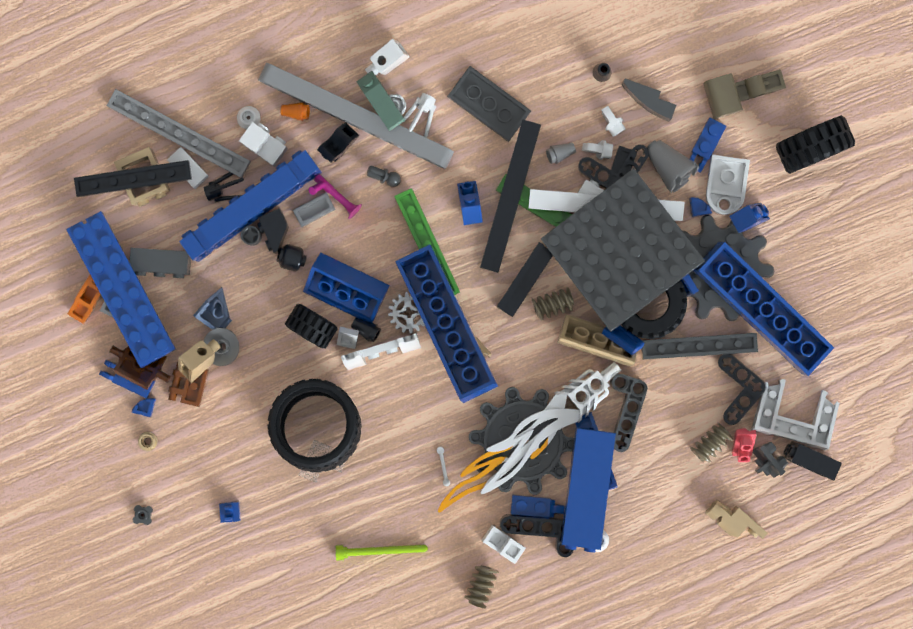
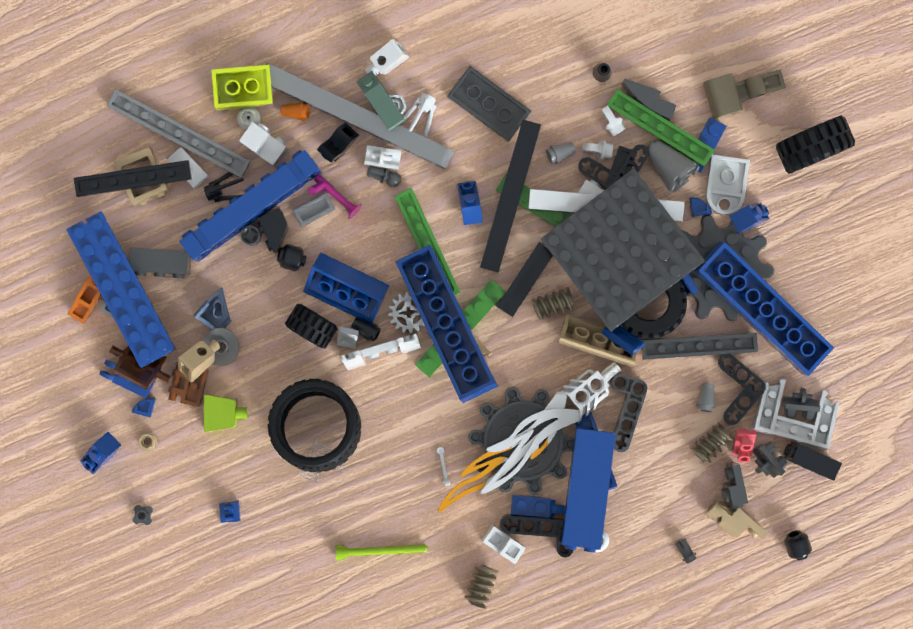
none -> blue slope [80,432,121,475]
none -> lime torso [204,395,248,432]
none -> neon yellow slope [211,65,273,111]
none -> white hips [364,145,401,170]
none -> bright green plate [415,280,506,377]
none -> bright green plate [607,89,715,167]
none -> dark grey pin [675,538,697,564]
none -> light grey cone [696,383,715,412]
none -> dark grey plate [721,462,748,509]
none -> dark grey hips [782,388,820,420]
none -> black head [784,530,812,560]

